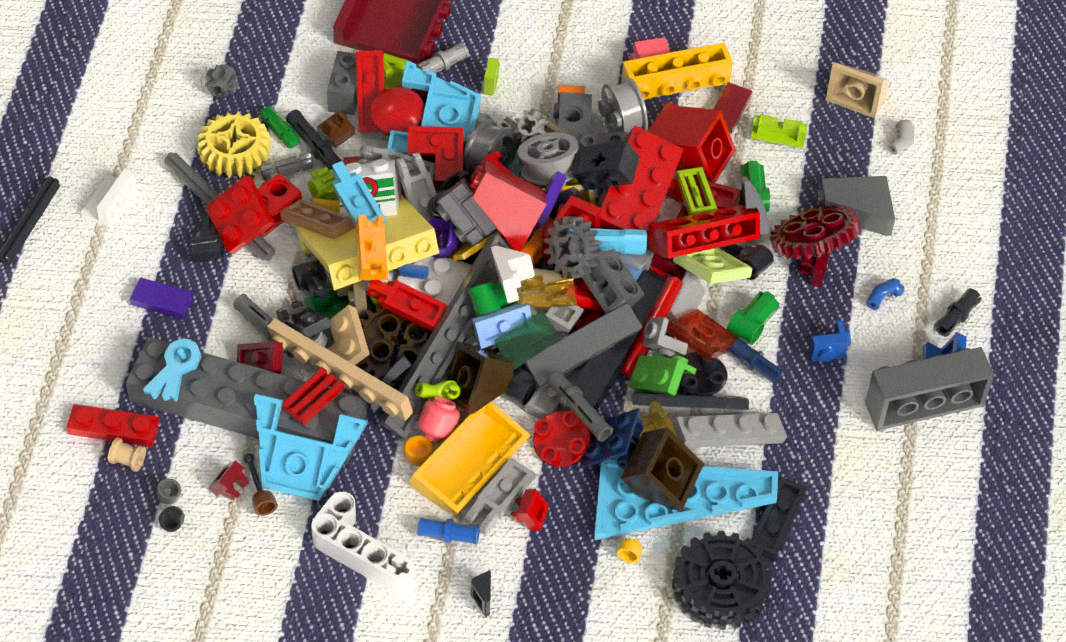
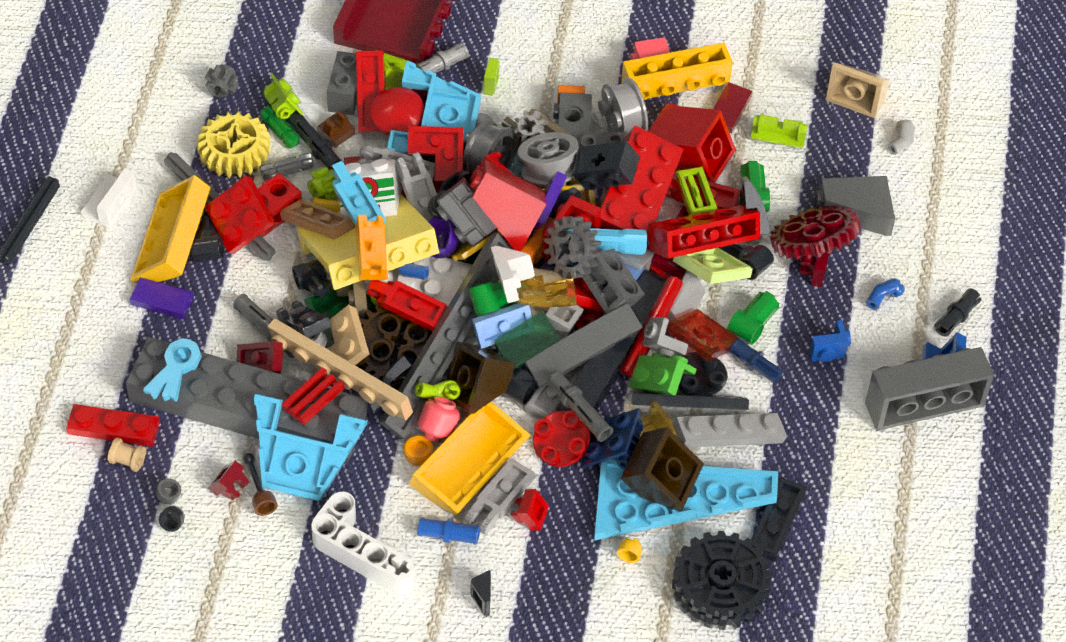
none -> yellow slope [130,175,211,283]
none -> lime hinge [264,73,304,119]

